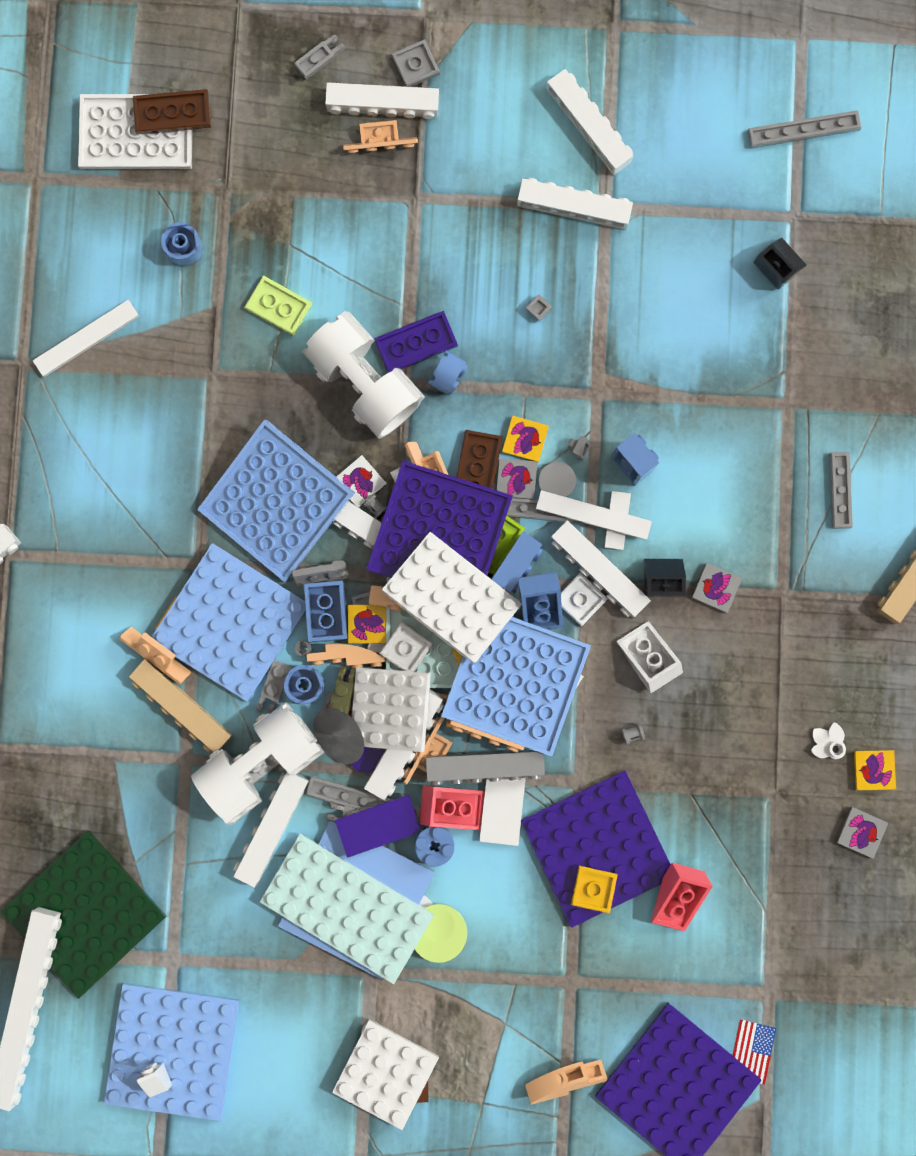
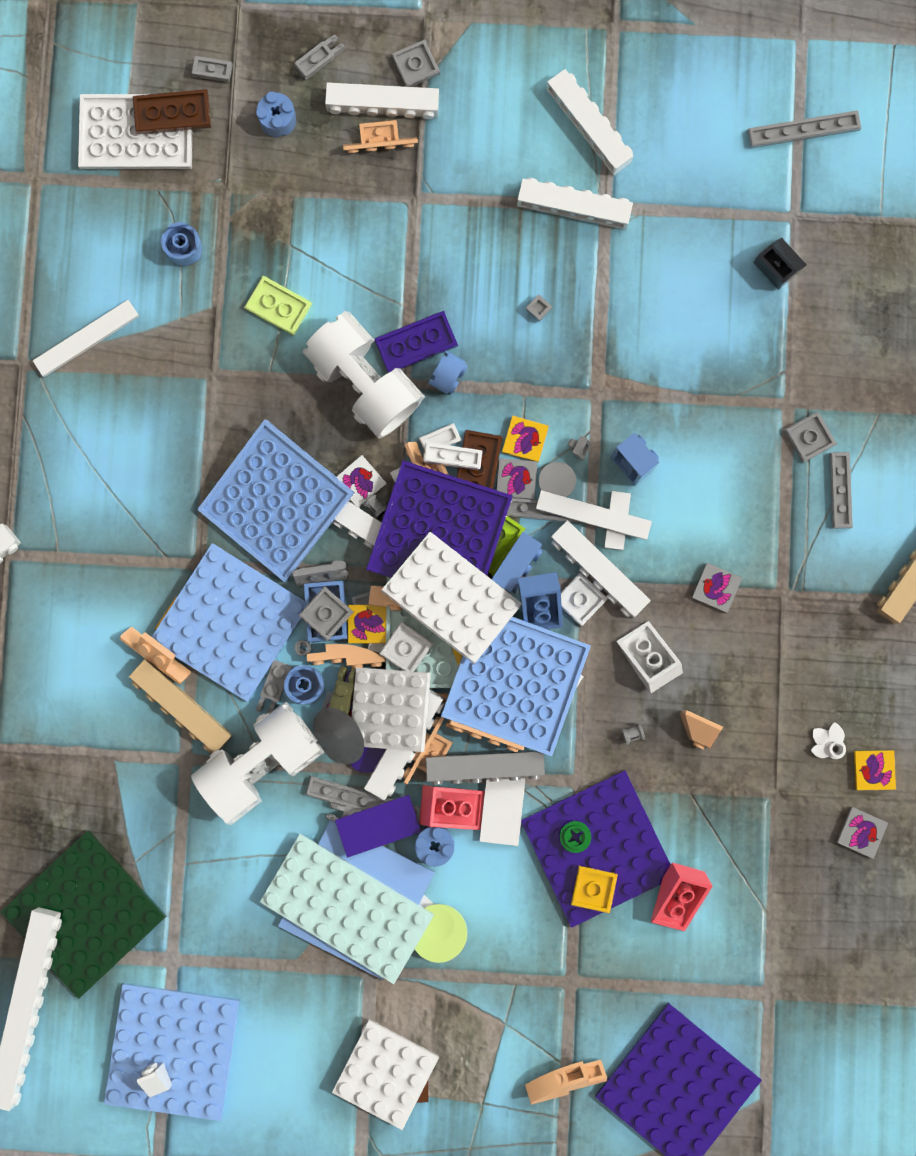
white brick [233,772,309,888] -> none
black slope [644,559,686,597] -> none
sticker [733,1020,776,1085] -> none
none -> light grey plate [192,56,233,82]
none -> medium blue brick [256,92,296,137]
none -> light grey tile [299,586,354,641]
none -> white tile [419,423,461,449]
none -> white tile [423,442,482,470]
none -> green gear [560,821,591,853]
none -> light nougat slope [680,710,723,750]
none -> light grey tile [784,412,837,463]

